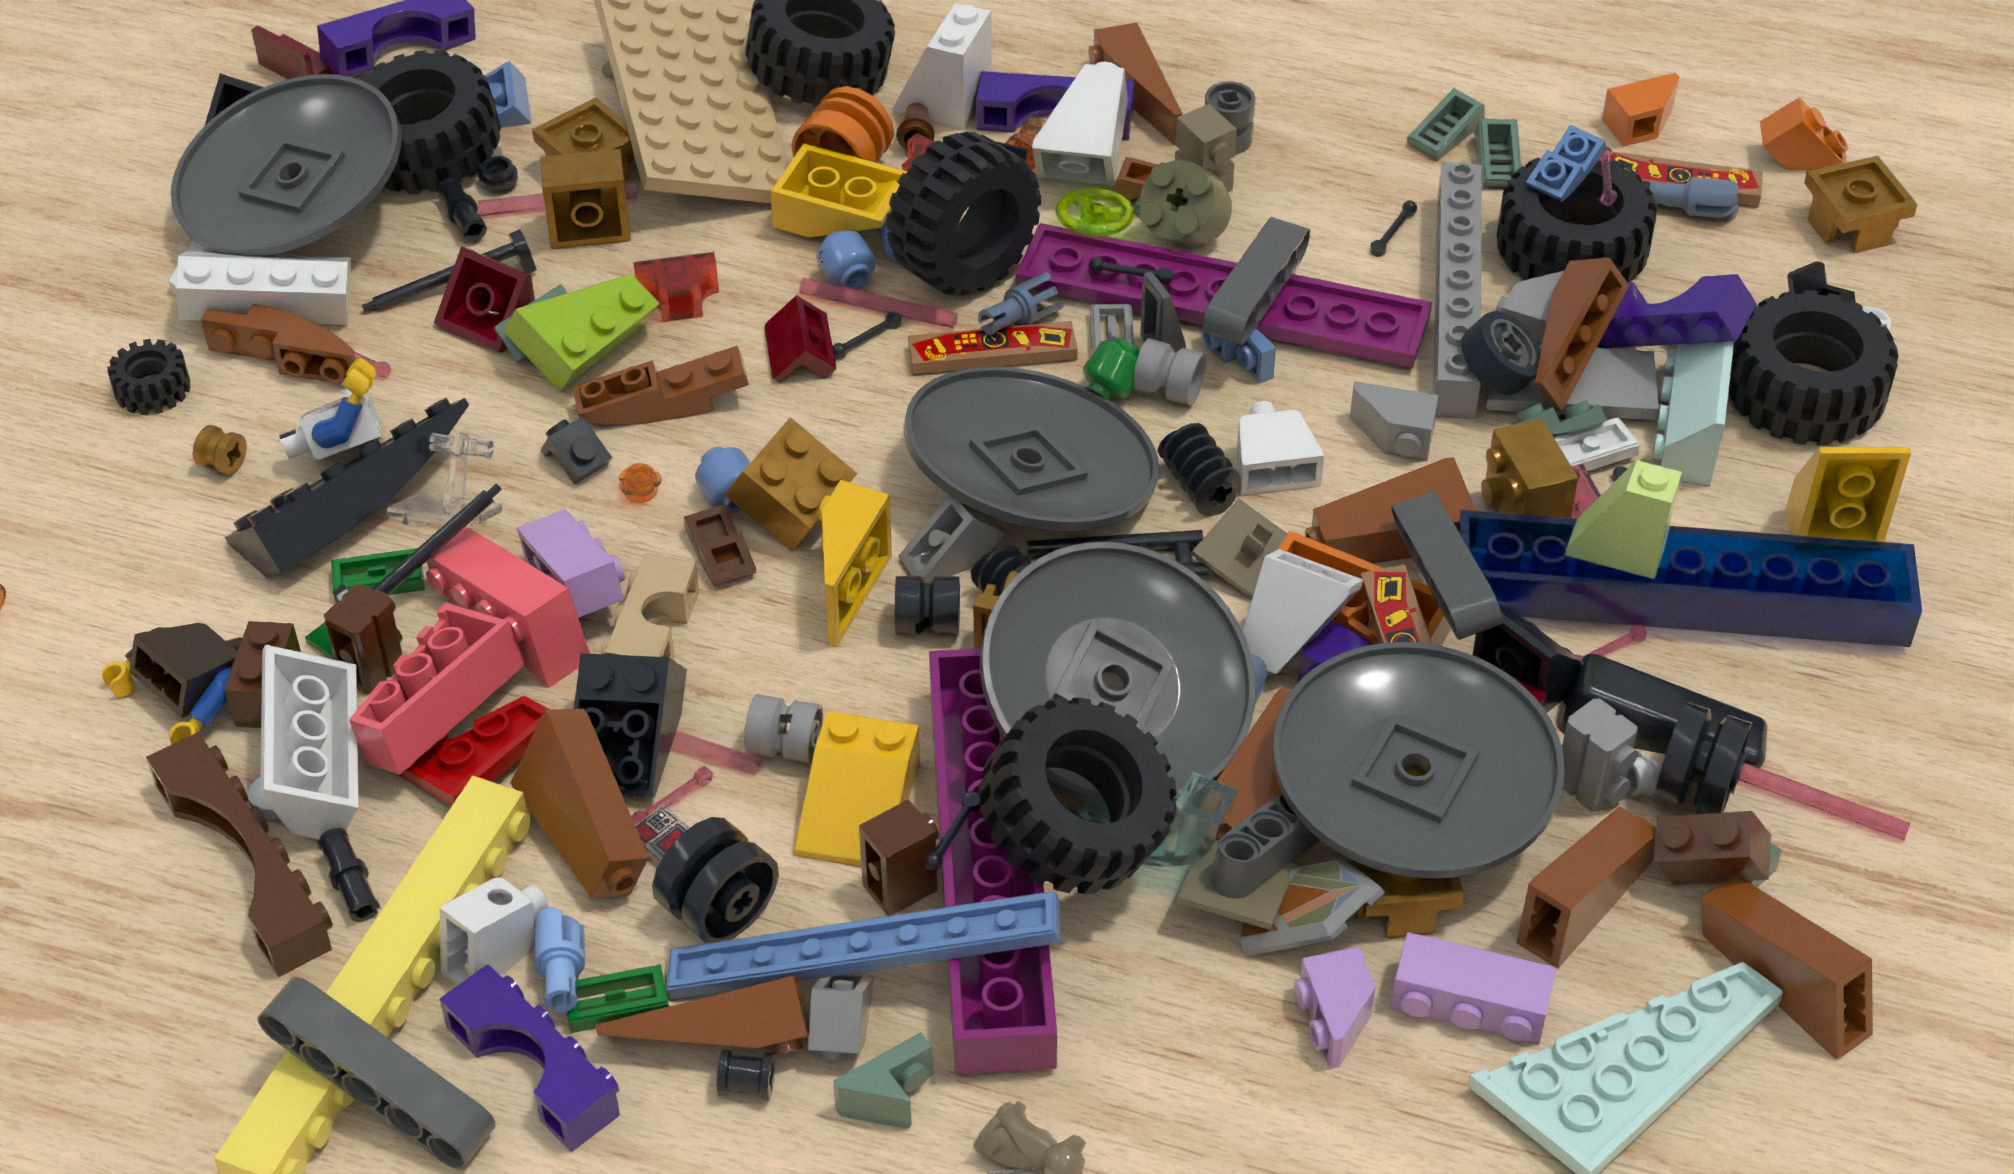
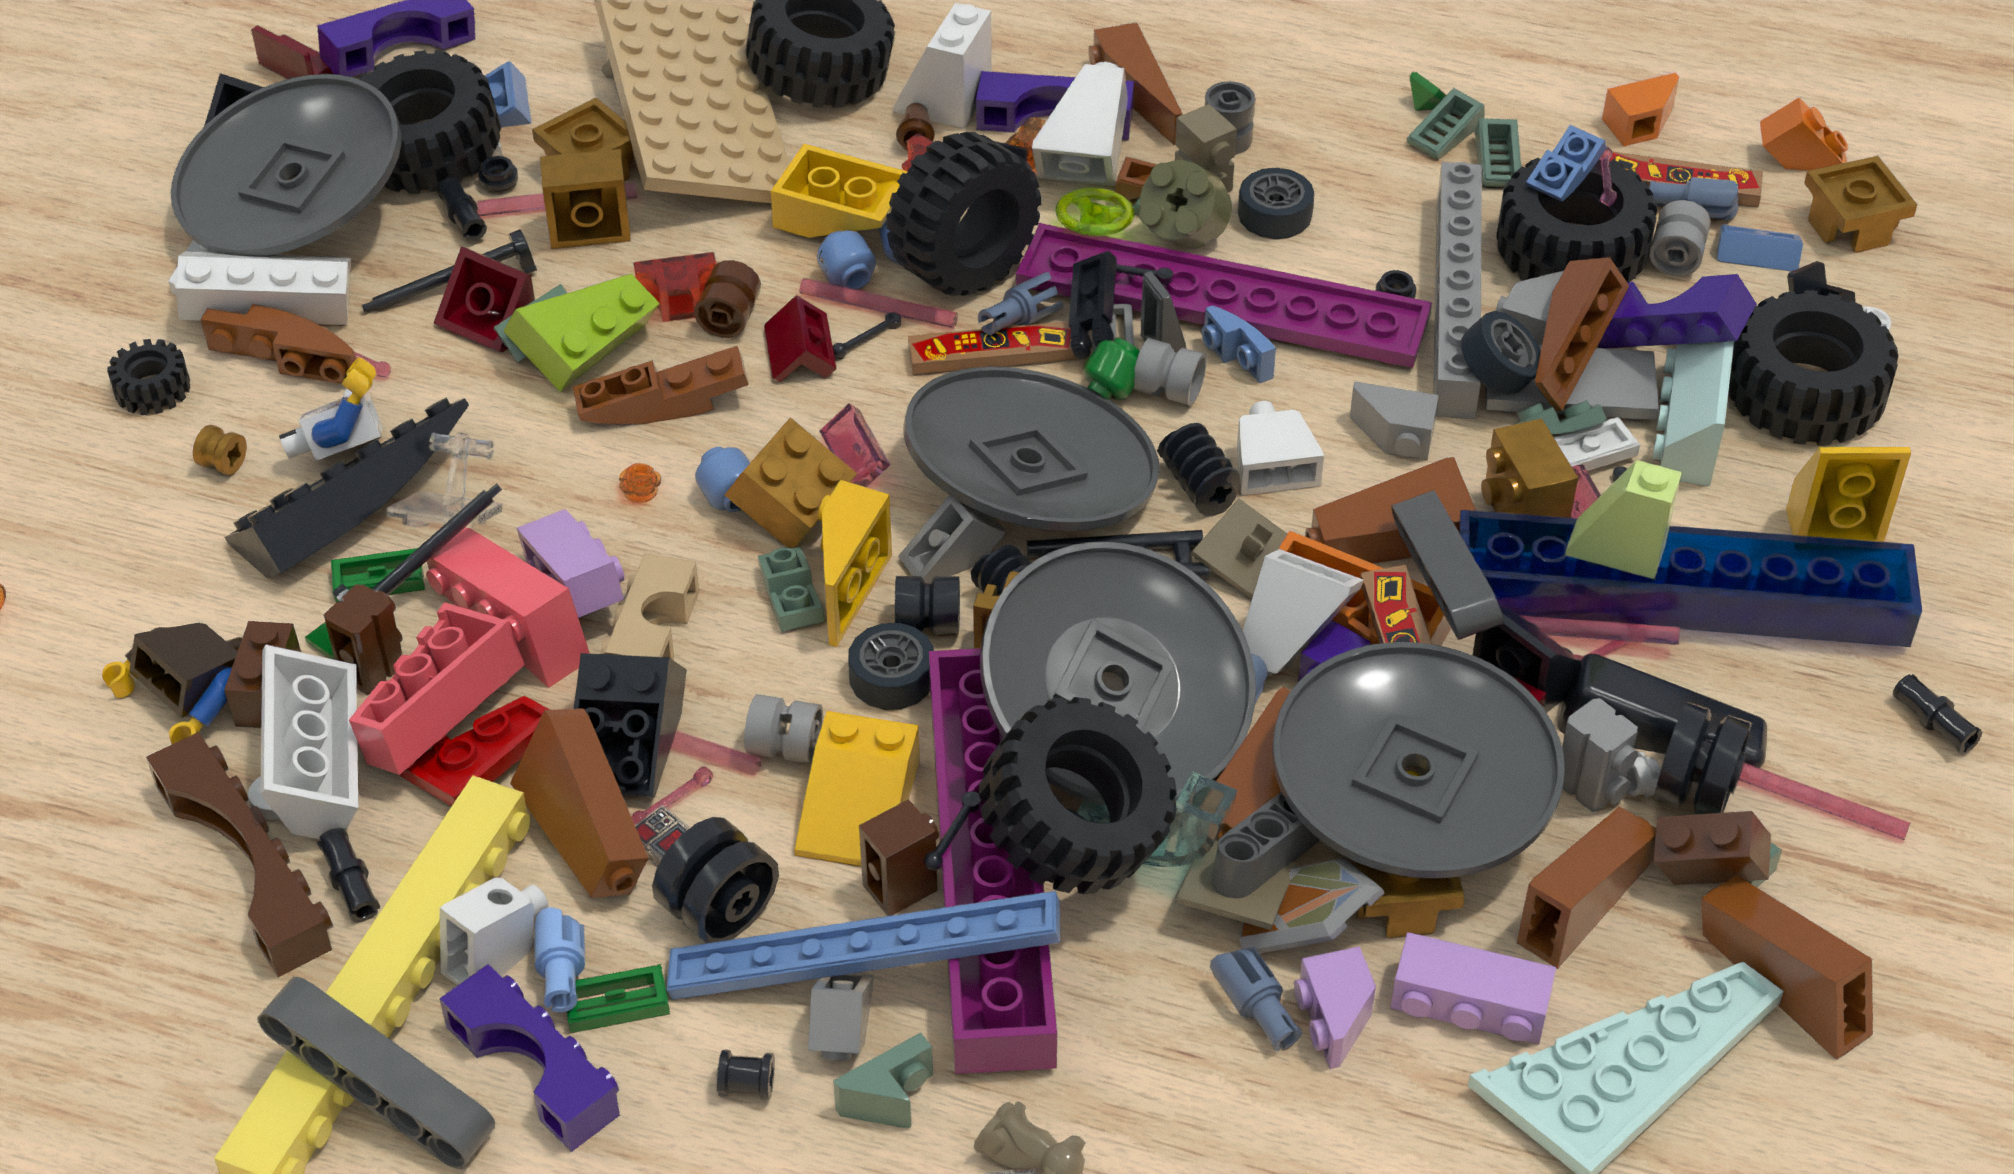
black bracket [540,416,613,484] -> none
dark orange slope [595,976,810,1056] -> none
reddish brown slope [684,504,756,586] -> none
orange wheel [791,86,895,163] -> none
dark grey beam [1202,217,1311,345] -> none
black hinge [1370,200,1417,257] -> none
none -> reddish brown wheel [694,260,761,338]
none -> sand green slope [757,546,825,632]
none -> clear pink piece [819,403,890,487]
none -> black wheel [848,623,934,710]
none -> black hinge [1069,250,1117,360]
none -> sand blue arm [1210,947,1302,1051]
none -> black wheel [1238,167,1315,239]
none -> black plate [1375,270,1417,299]
none -> green slope [1409,71,1446,111]
none -> clear pink bar [1522,616,1680,645]
none -> light grey wheel [1649,200,1711,276]
none -> medium blue slope [1717,225,1803,271]
none -> black pin [1893,674,1983,753]

